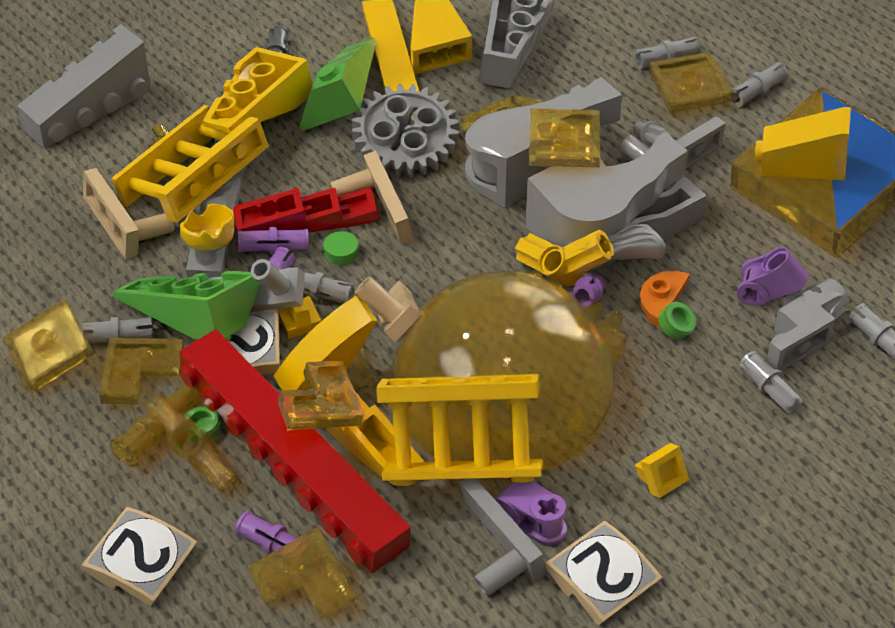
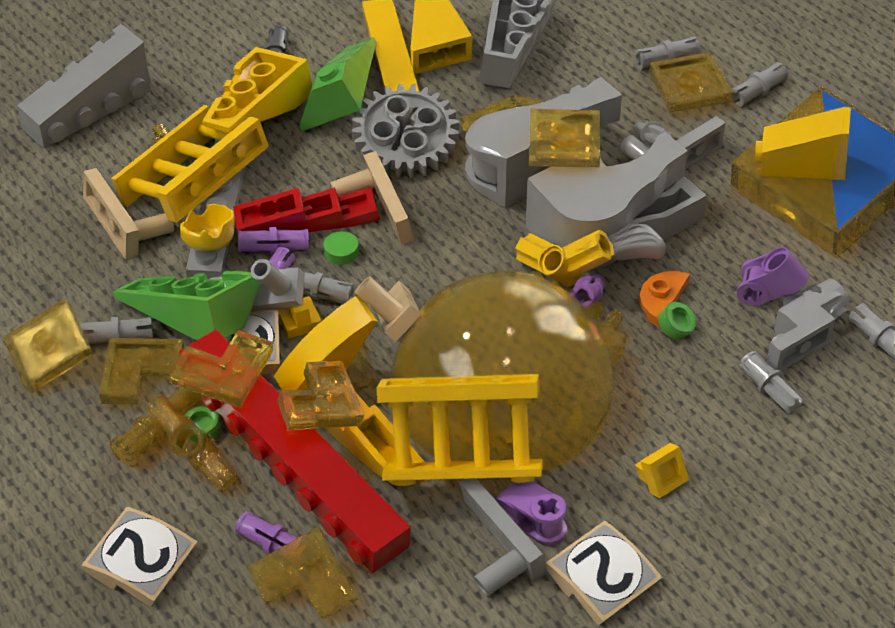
none -> clear yellow plate [169,330,273,408]

